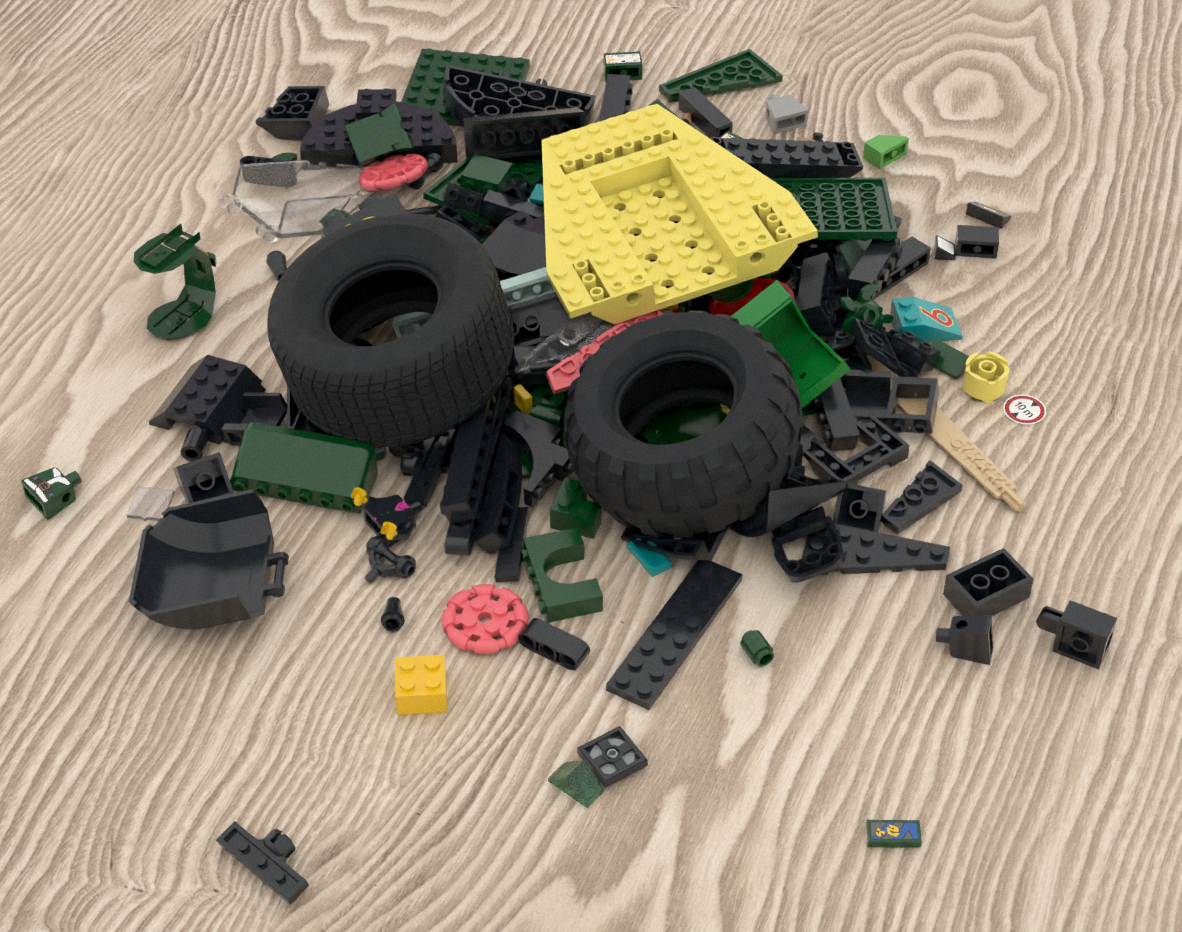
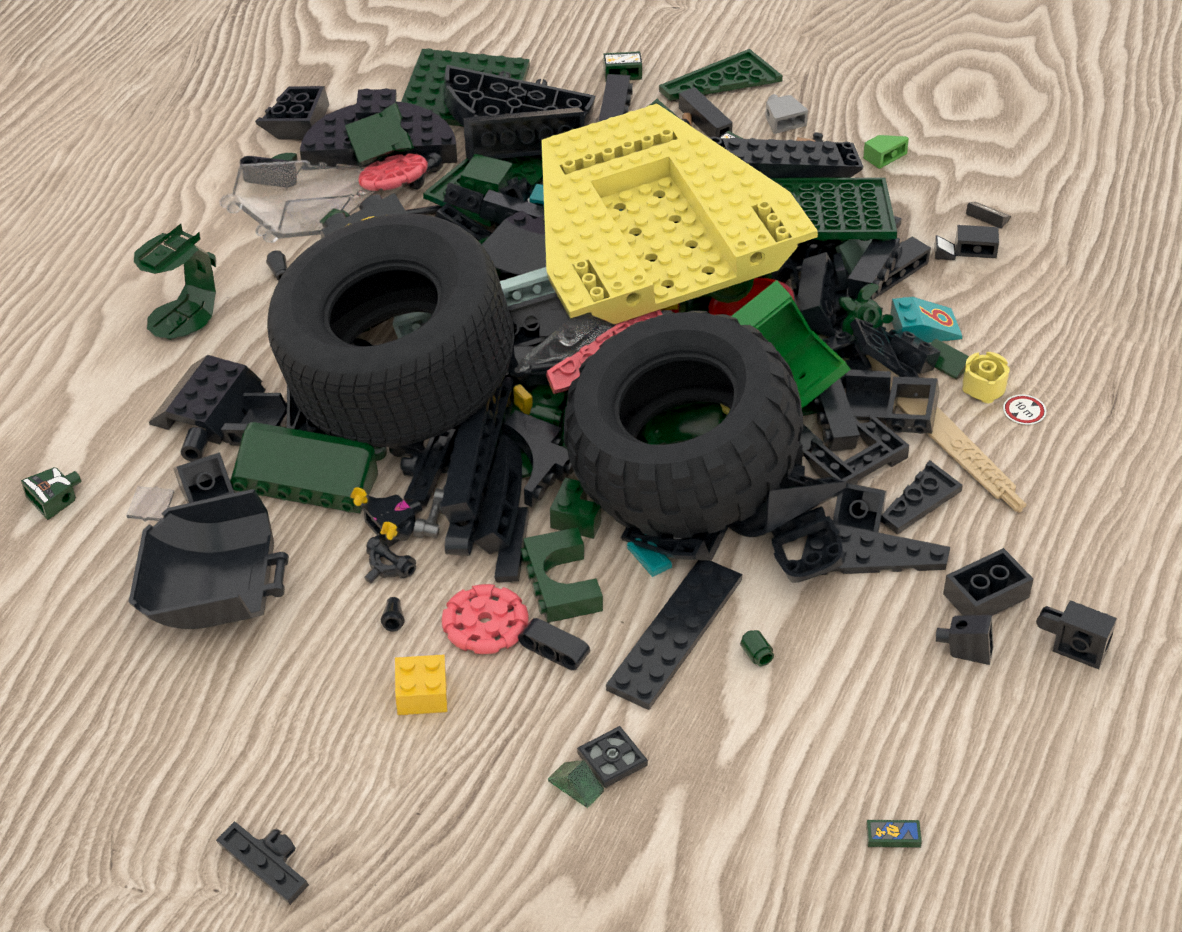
none -> flat silver brick [413,488,444,538]

